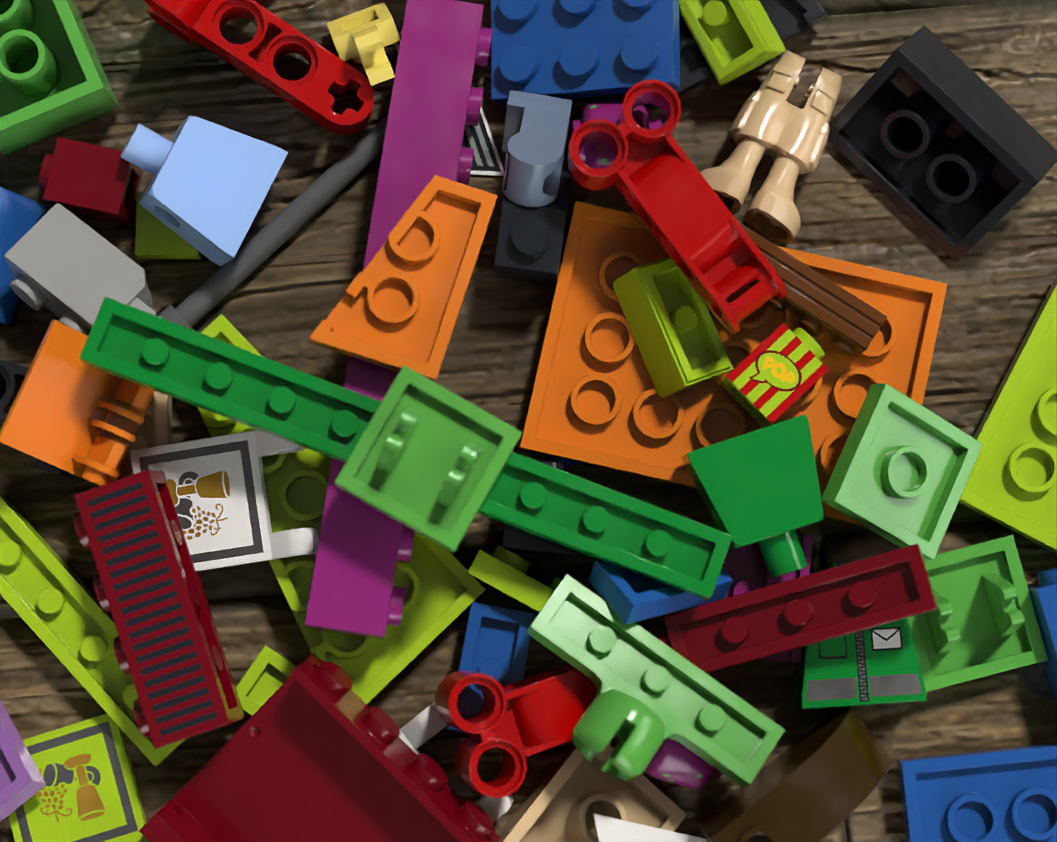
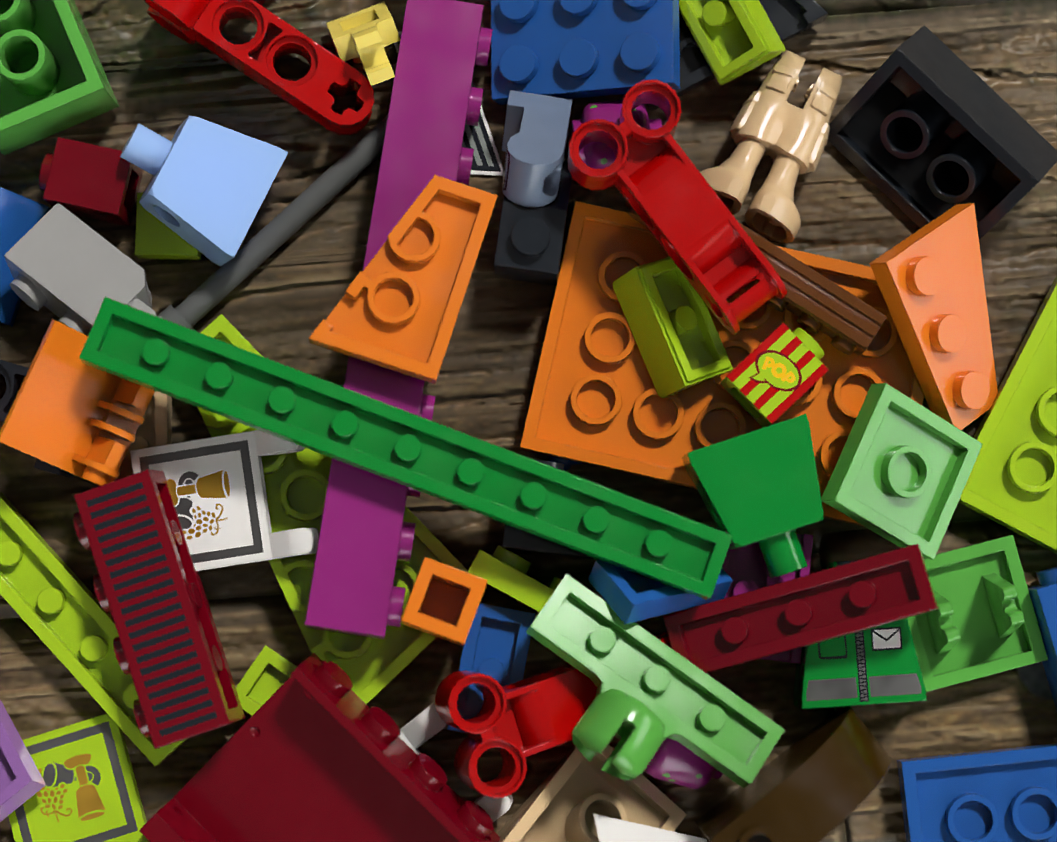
bright green plate [335,365,522,553] -> none
none -> orange brick [401,557,488,646]
none -> orange wing [869,203,998,430]

